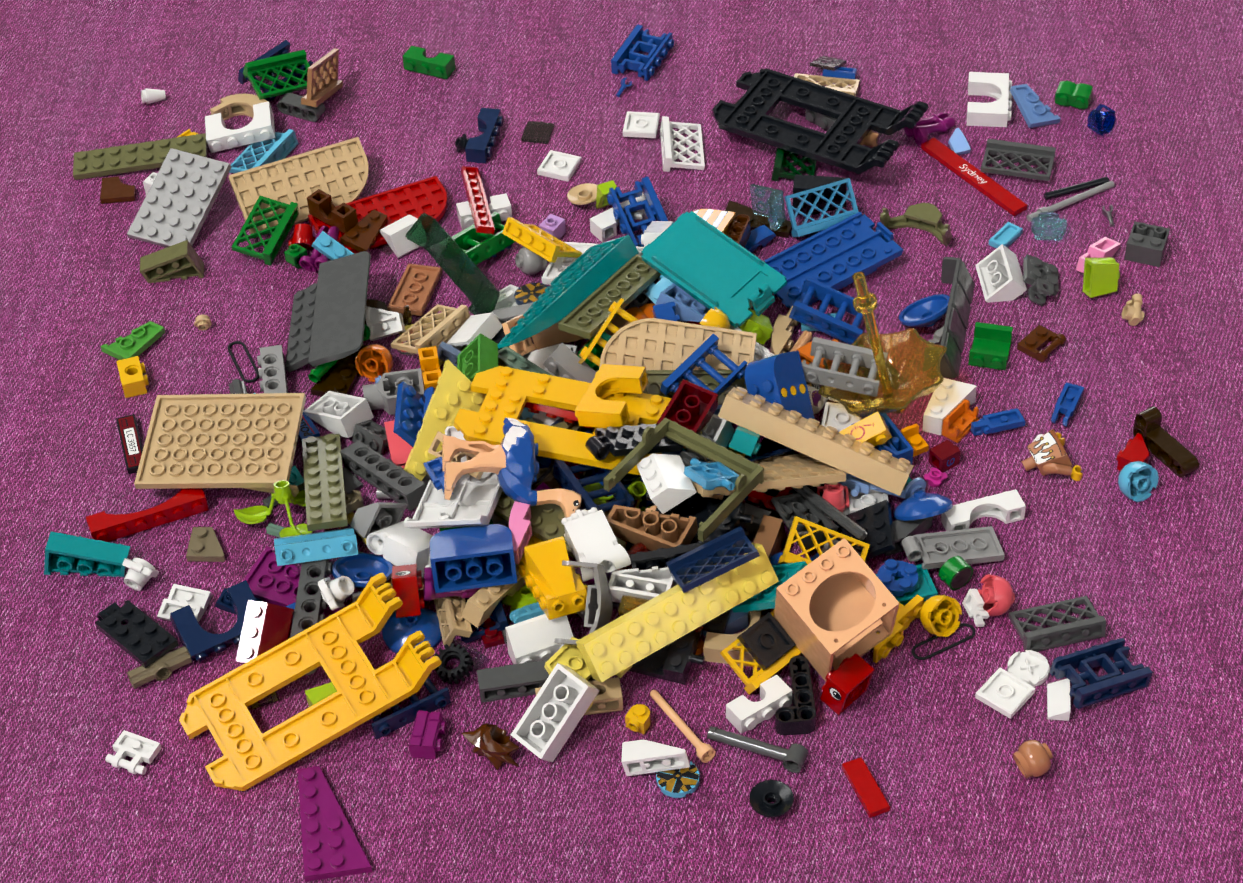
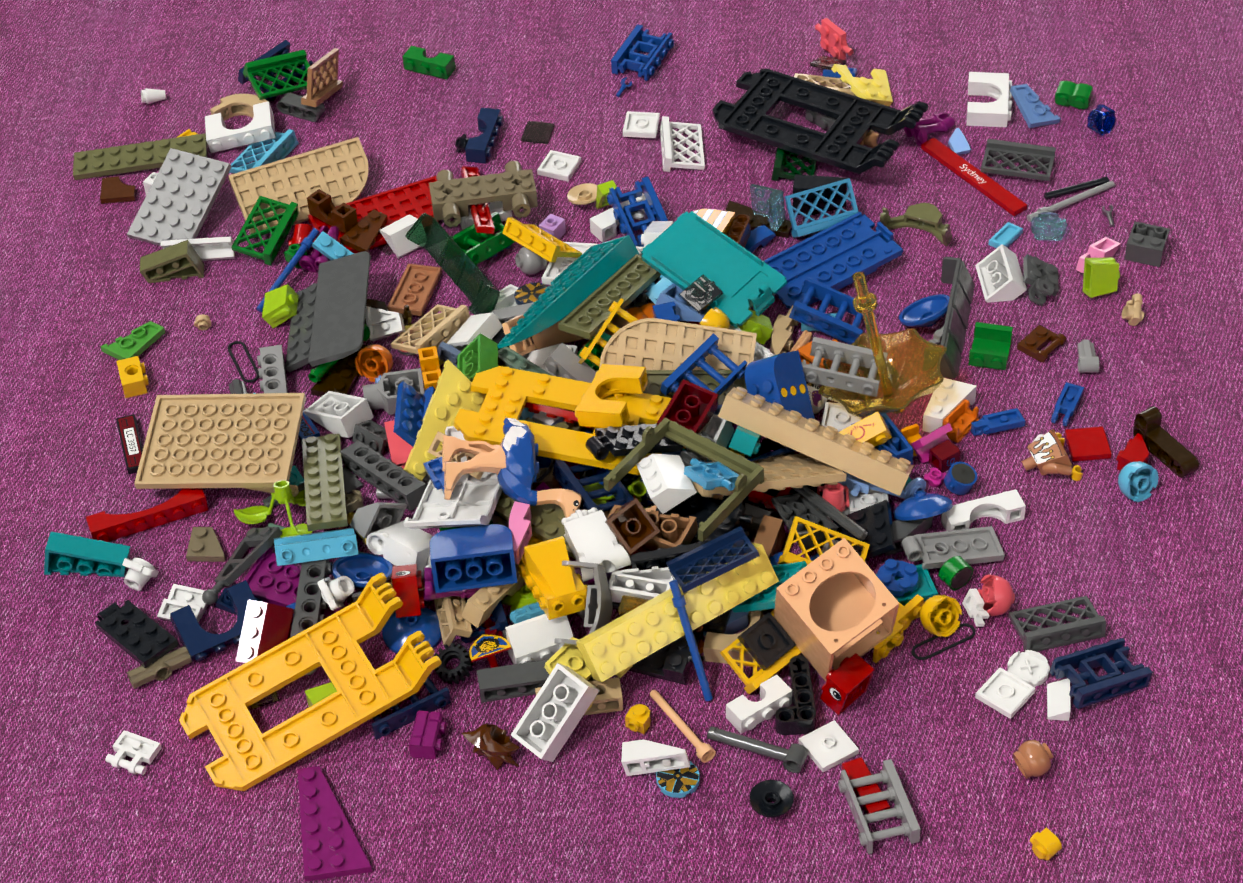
none -> white fence [160,236,235,261]
none -> dark grey plate [202,527,282,605]
none -> blue bar [256,228,319,313]
none -> lime torso [262,284,299,328]
none -> dark tan piece [429,161,538,227]
none -> shield [469,634,512,668]
none -> reddish brown slope [605,498,660,555]
none -> blue bar [669,580,713,701]
none -> piece [679,274,724,314]
none -> white plate [799,720,859,772]
none -> coral plate [815,18,854,60]
none -> light yellow wing [831,64,893,106]
none -> light grey fence [838,759,921,854]
none -> dark pink panel [911,423,953,463]
none -> piece [944,462,977,495]
none -> yellow plate [1029,827,1062,860]
none -> red tile [1064,426,1112,462]
none -> light grey piece [1077,340,1099,373]

